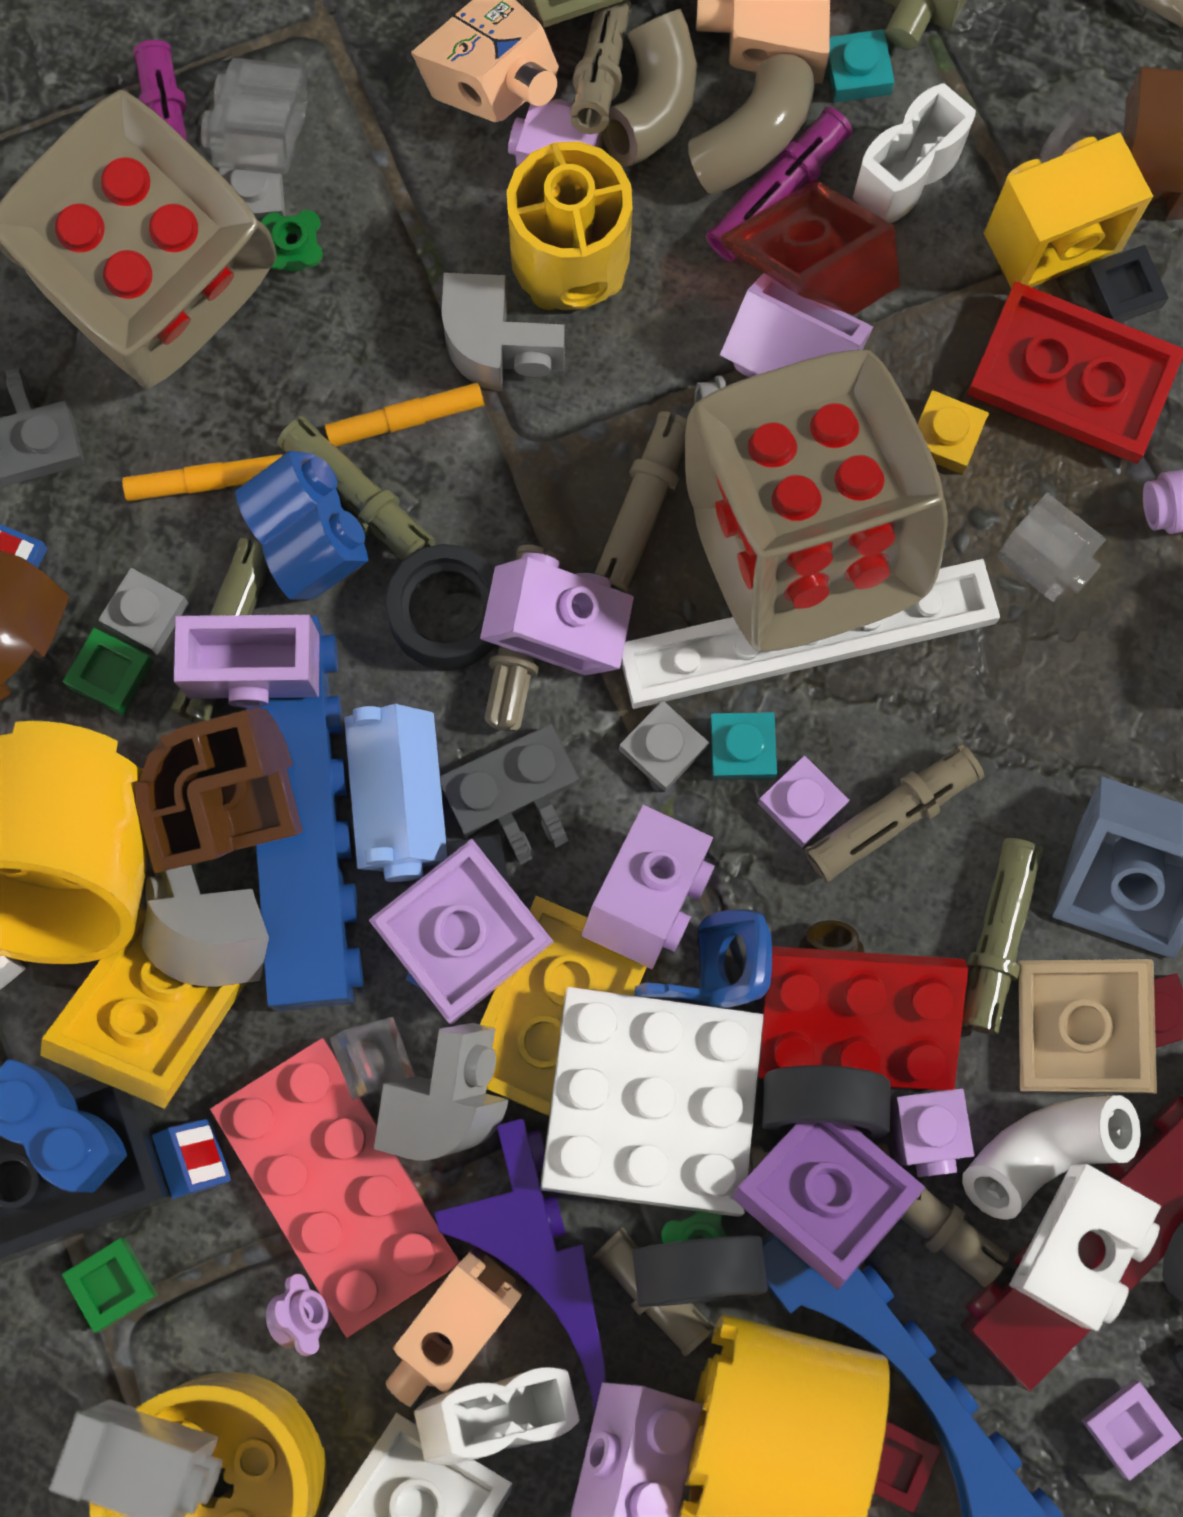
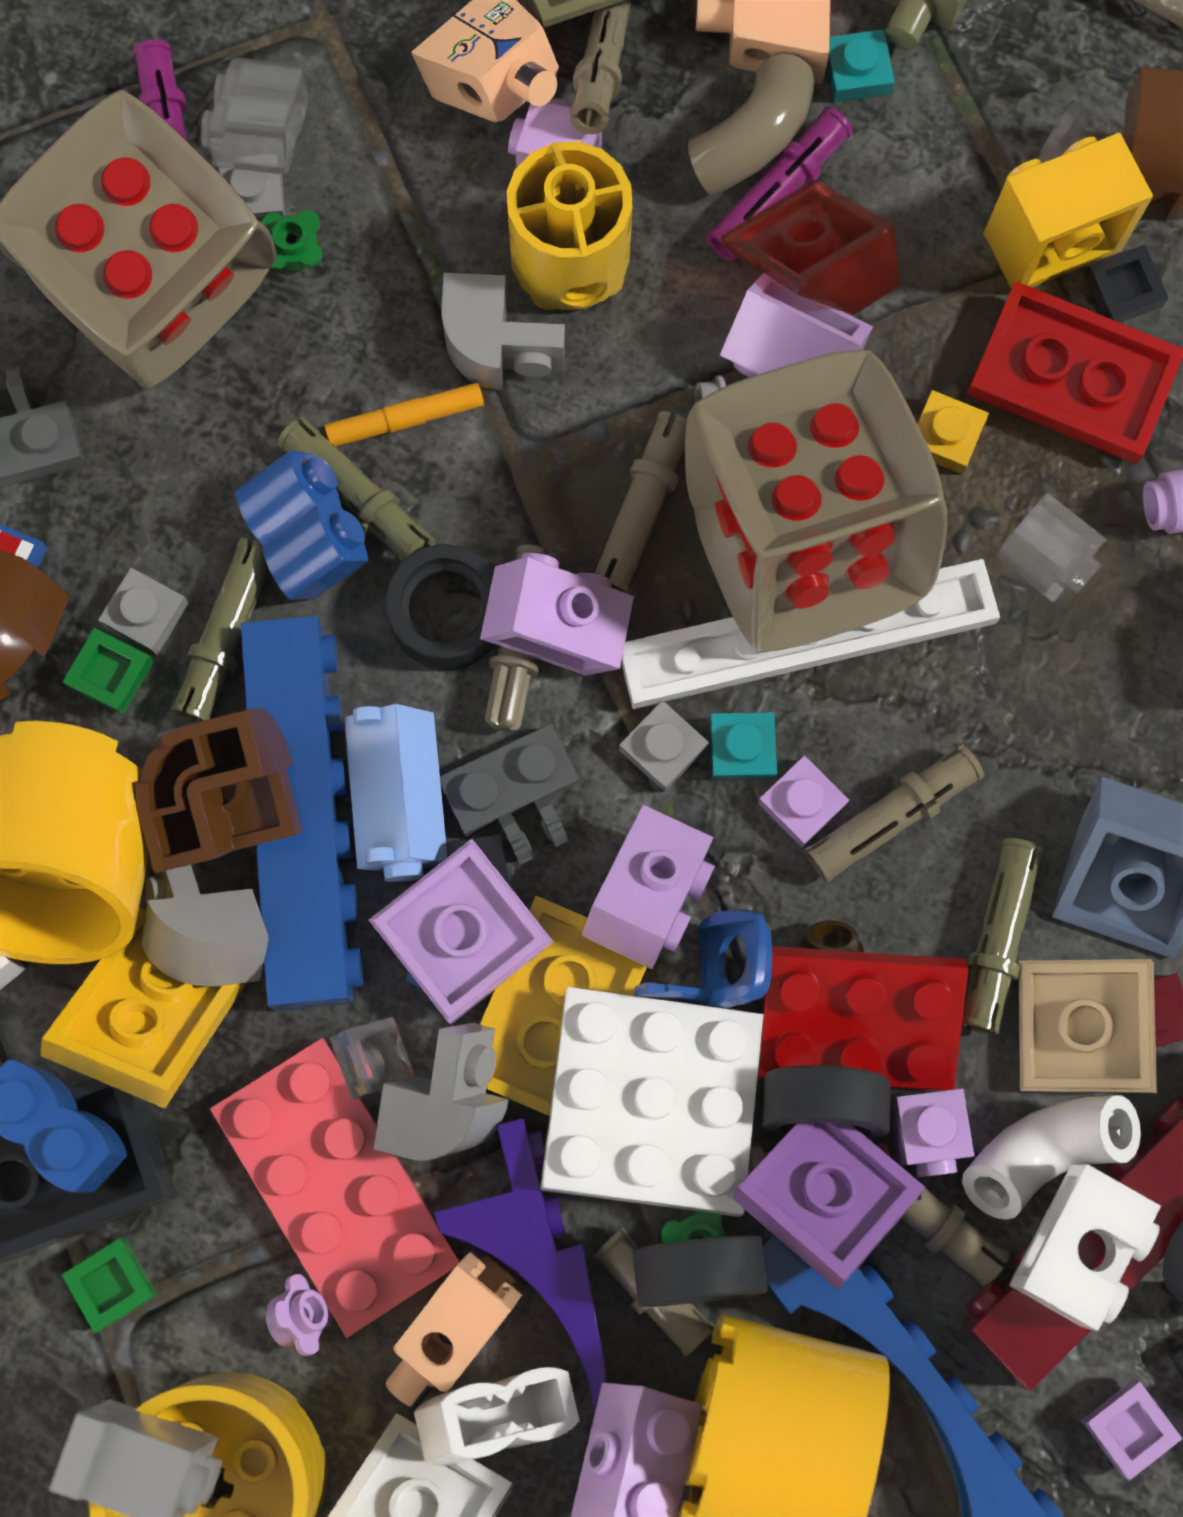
light orange piece [122,454,283,502] -> none
tile [151,1118,231,1200] -> none
lavender brick [174,615,320,708] -> none
dark tan cylinder [602,9,697,166] -> none
white brick [853,83,976,225] -> none
dark red plate [873,1420,941,1513] -> none

